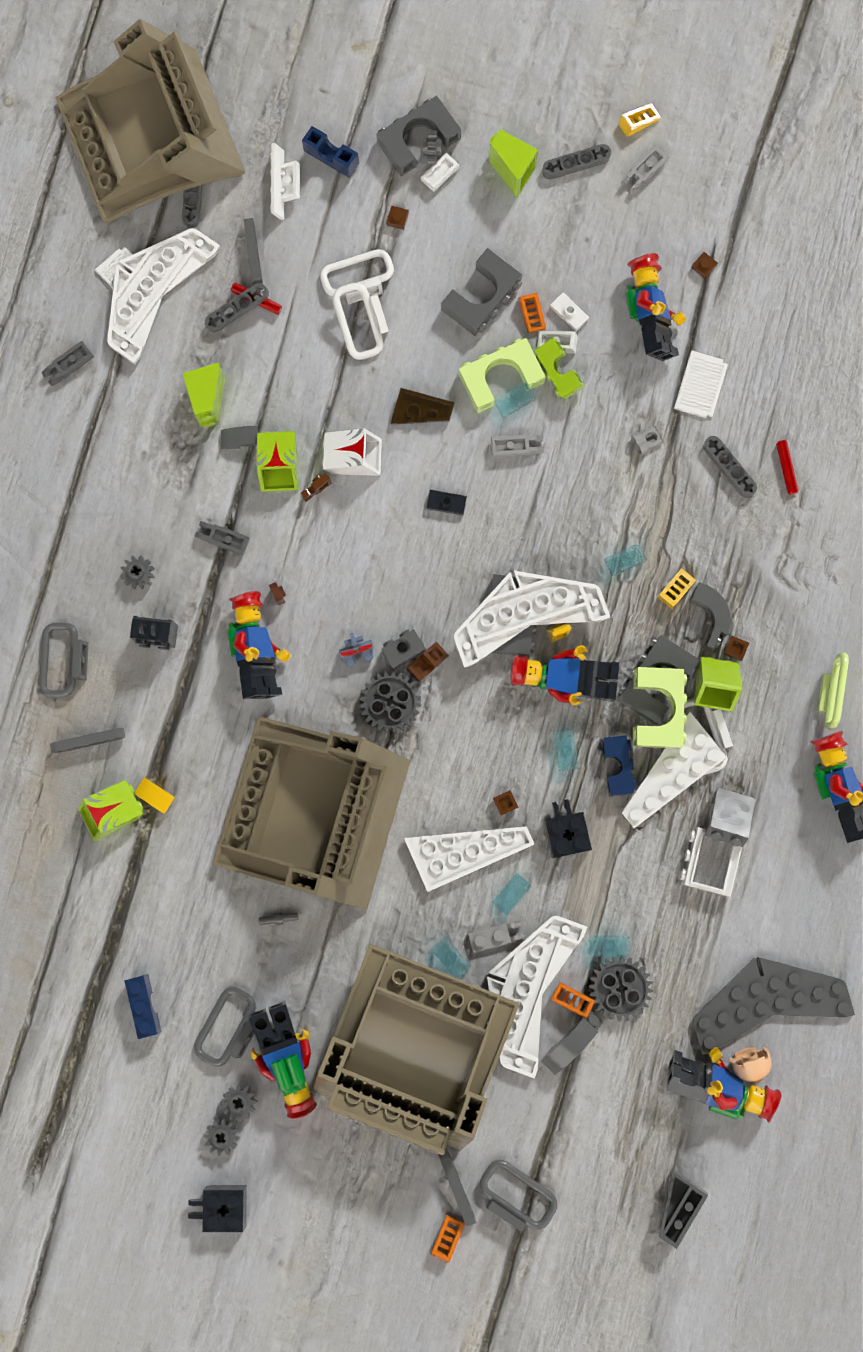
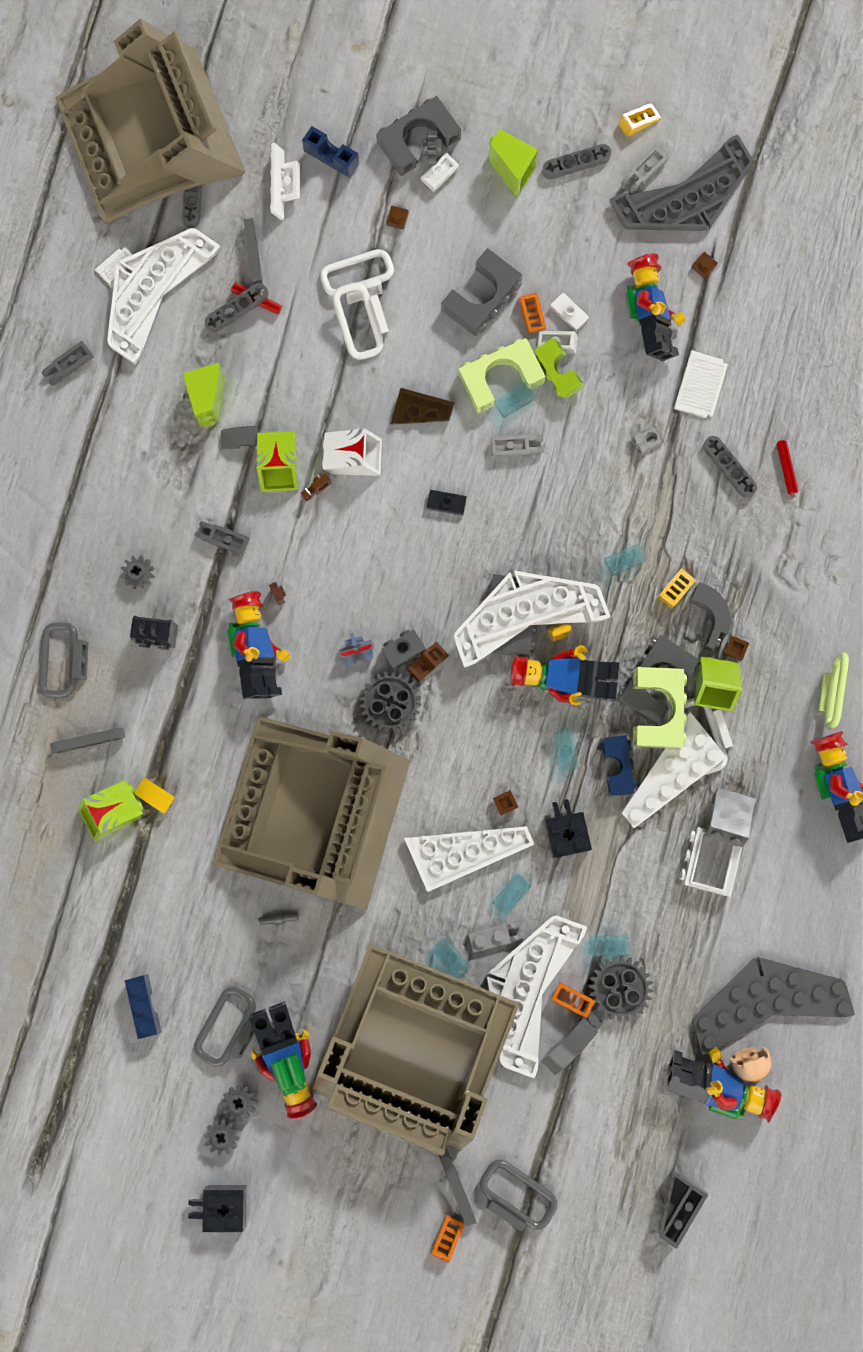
none -> dark grey wing [609,134,753,231]

